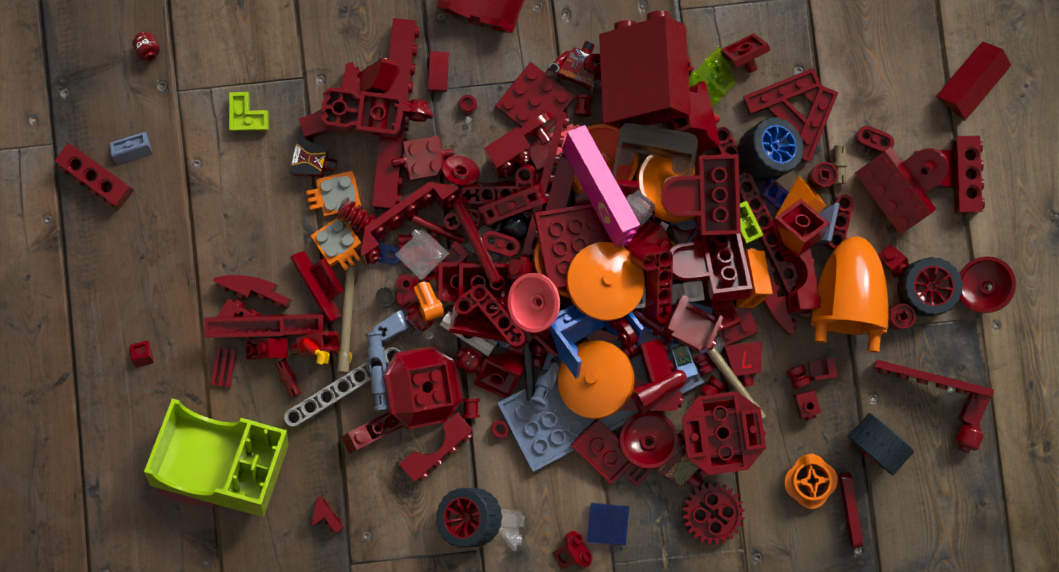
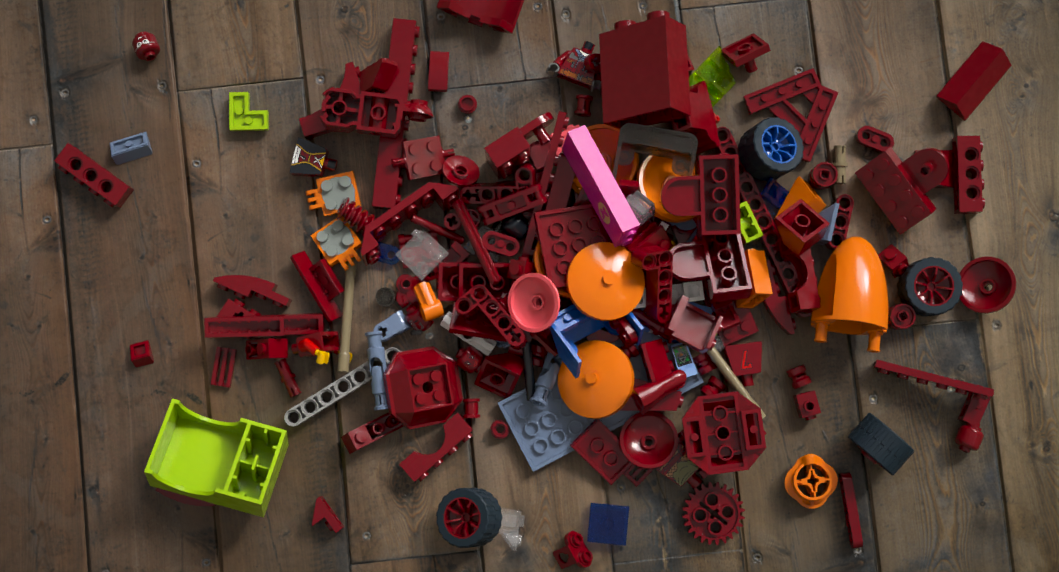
dark red plate [495,61,575,140] -> none
dark red panel [808,358,838,381] -> none

